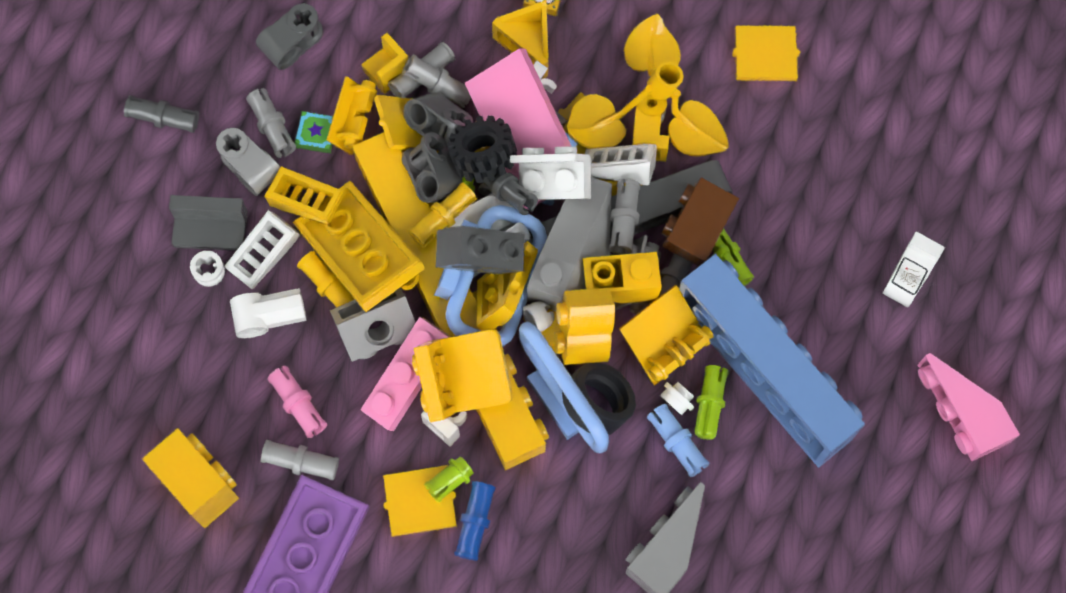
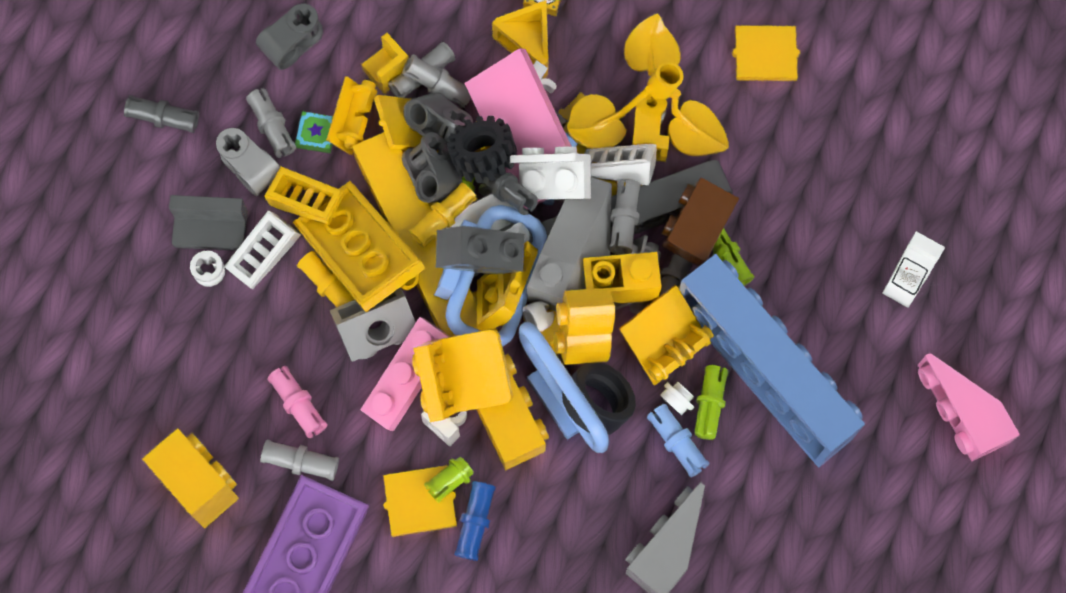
white piece [230,288,307,338] -> none

